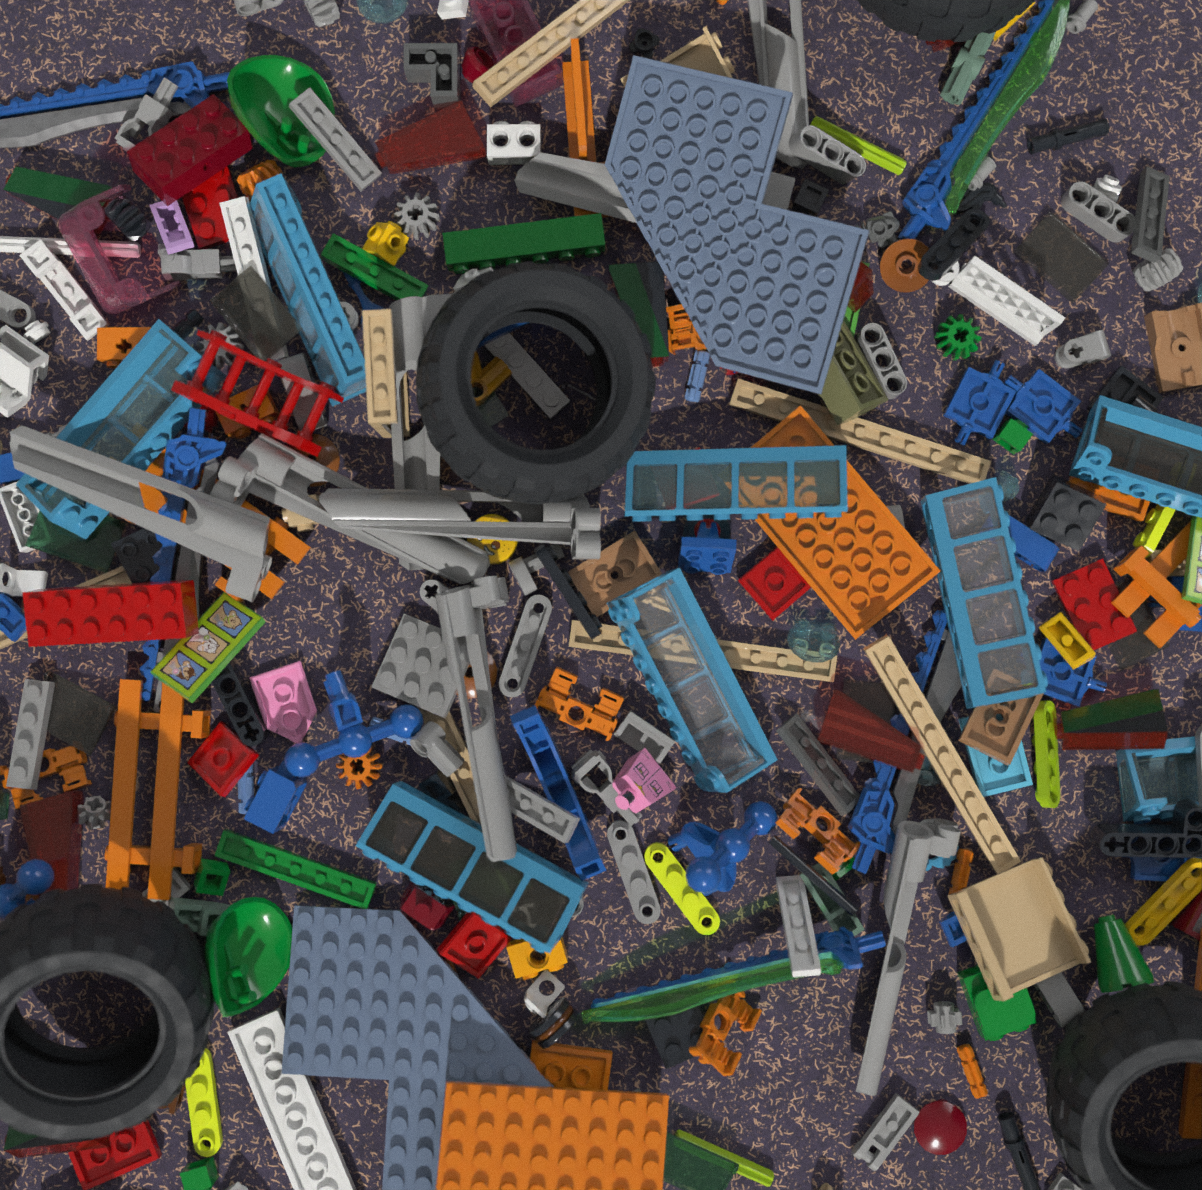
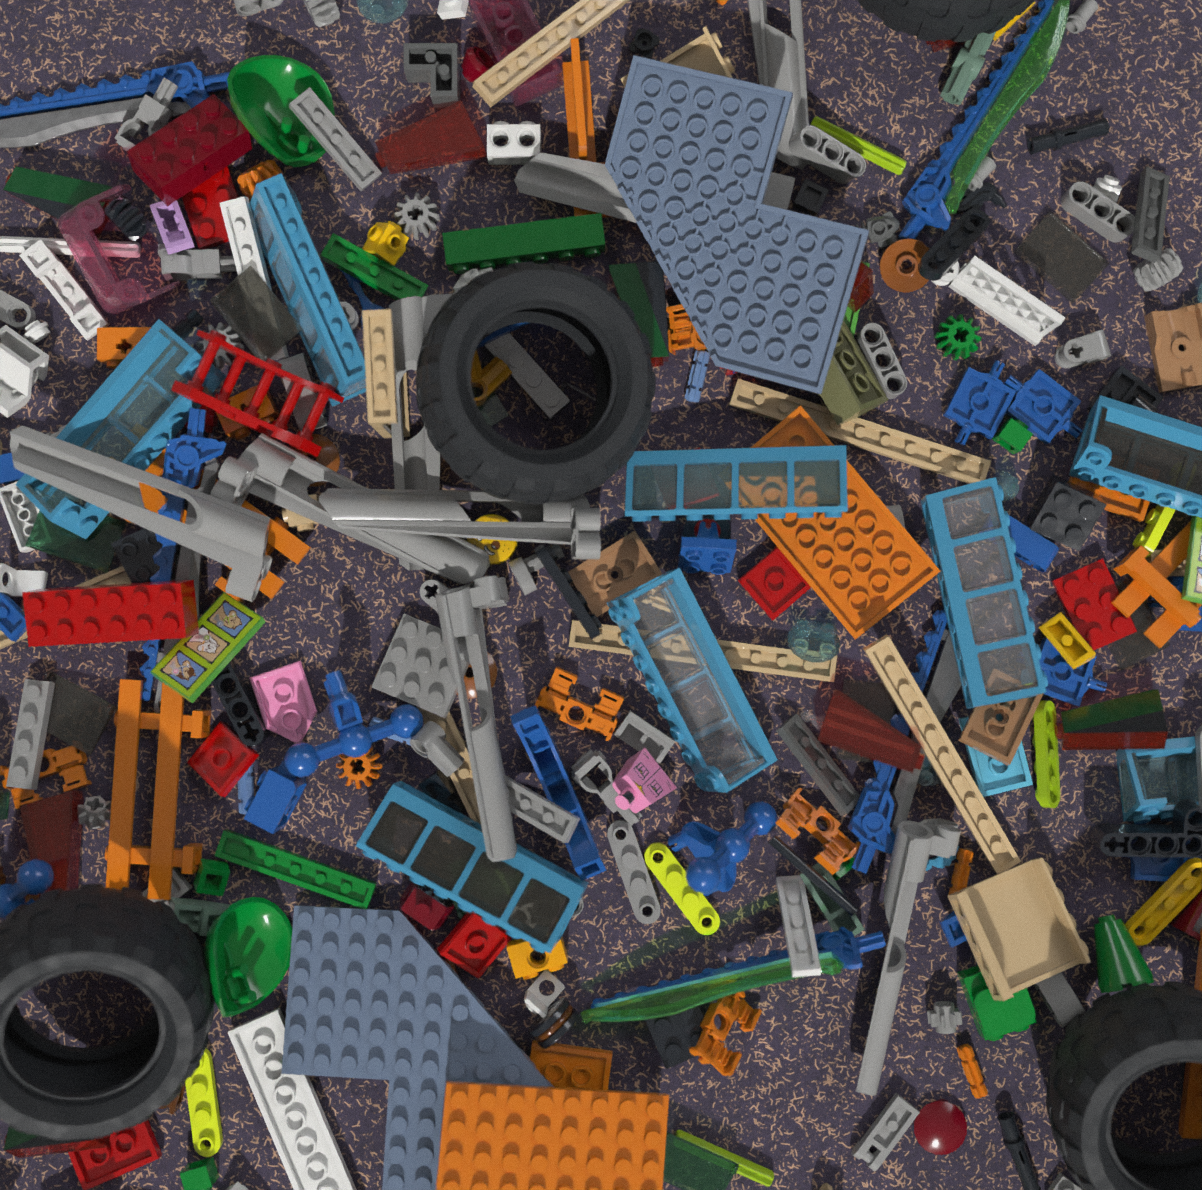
light grey plate [499,595,552,697] -> none

